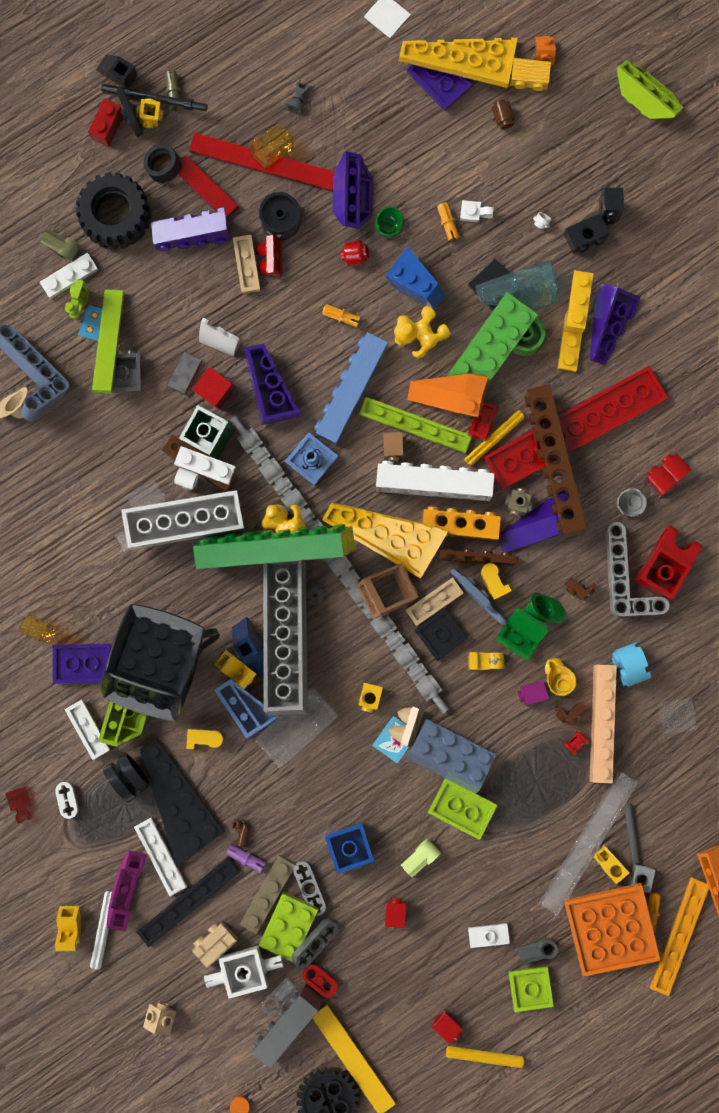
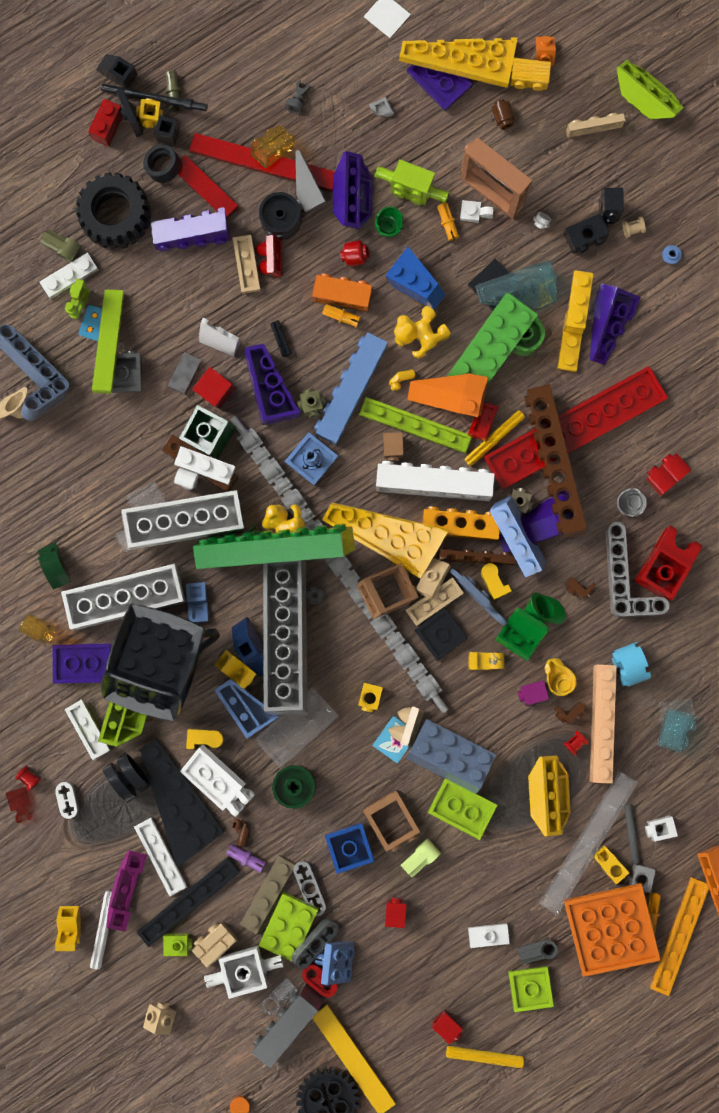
none -> red bush [15,766,41,791]
none -> dark green brick [38,542,71,590]
none -> white brick [61,564,186,631]
none -> black brick [154,115,180,146]
none -> lime brick [163,933,193,956]
none -> white tile [180,745,255,817]
none -> medium blue slope [186,582,209,624]
none -> black axle [270,320,292,357]
none -> dark green wheel [272,764,316,809]
none -> light grey slope [295,150,327,213]
none -> olive brick [297,389,326,418]
none -> orange brick [312,273,372,312]
none -> medium blue plate [315,941,355,985]
none -> medium nougat window [363,790,420,852]
none -> light grey tile [369,97,394,117]
none -> lime brick [375,159,449,206]
none -> yellow arm [389,369,415,391]
none -> tan plate [416,558,451,599]
none -> nougat window [461,137,532,219]
none -> medium blue arch [490,496,546,577]
none -> yellow wedge [528,756,571,836]
none -> tan plate [566,113,625,138]
none -> tan bush [622,217,646,238]
none -> white brick [645,815,677,842]
none -> clear light blue brick [657,707,694,752]
none -> medium blue plate [662,245,681,264]

